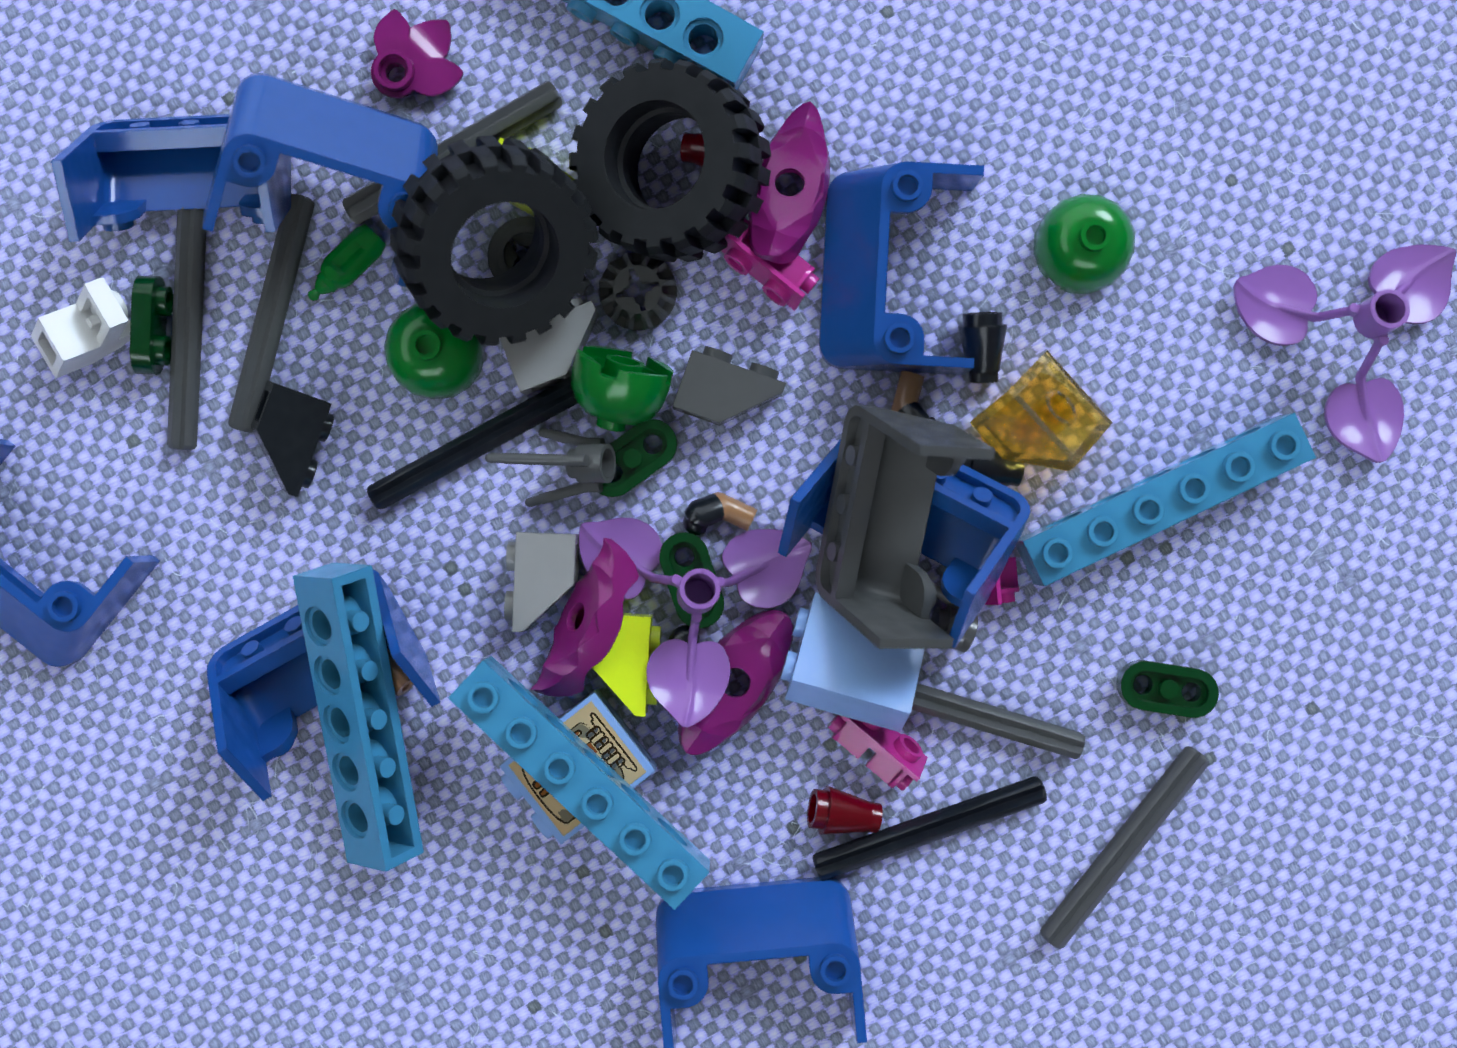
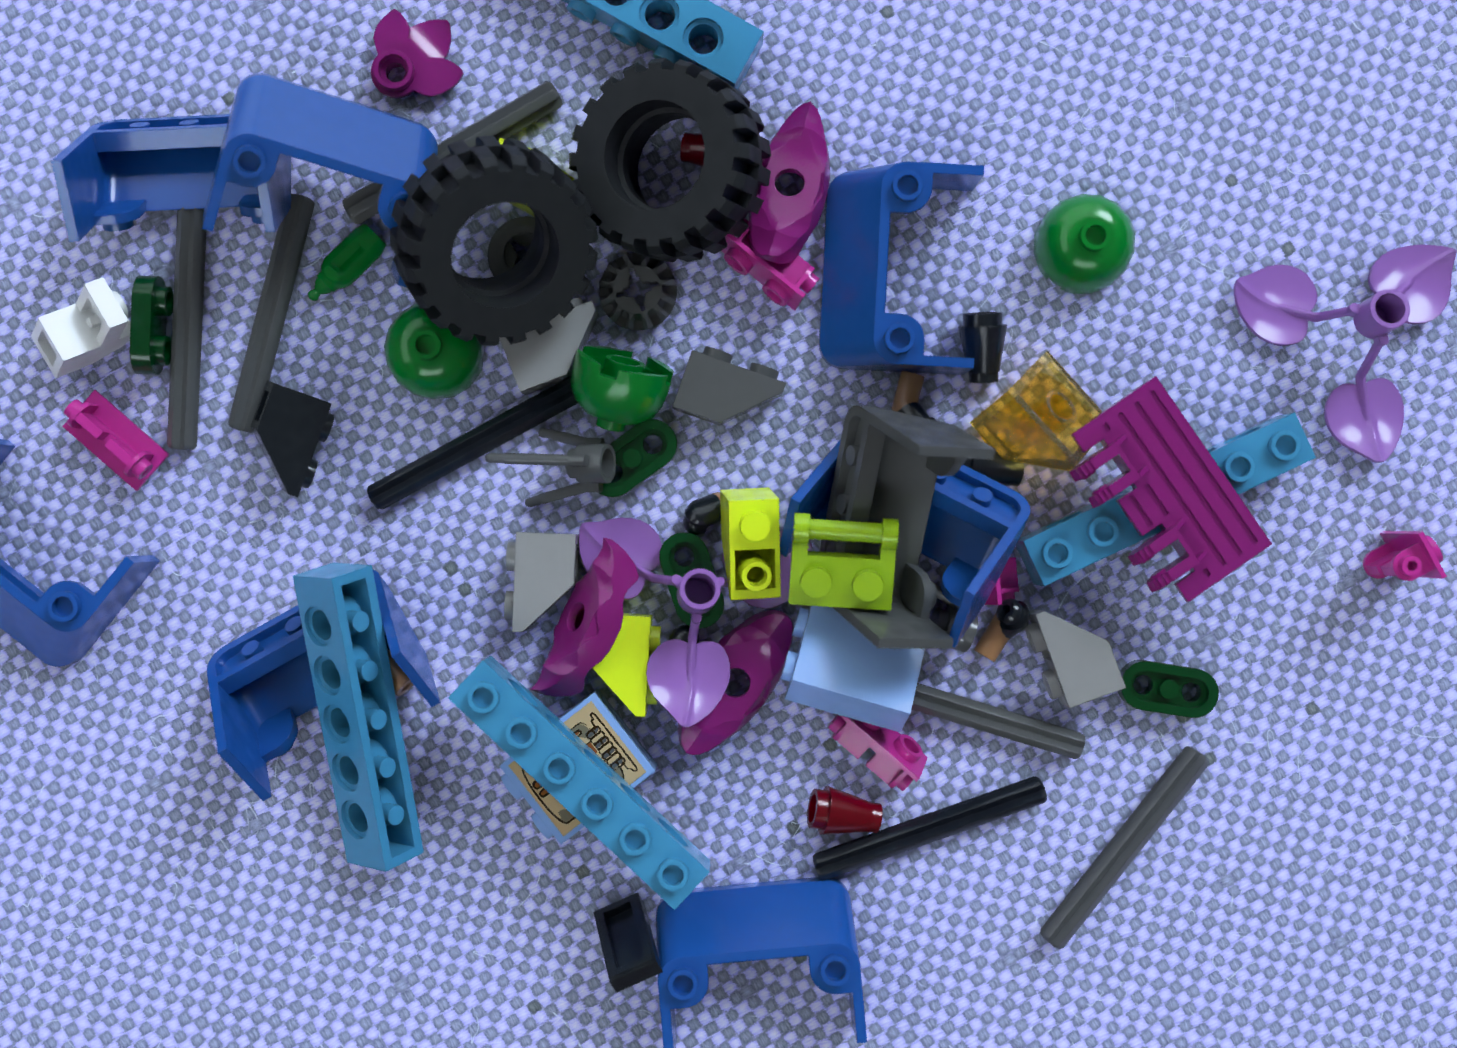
none -> dark pink hinge [62,390,170,491]
none -> black tile [593,892,663,993]
none -> neon yellow slope [720,487,781,600]
none -> lime plate [788,513,899,611]
none -> arm [974,598,1030,662]
none -> light grey slope [1025,609,1126,708]
none -> magenta hinge [1069,376,1272,602]
none -> dark pink hinge [1363,531,1447,581]

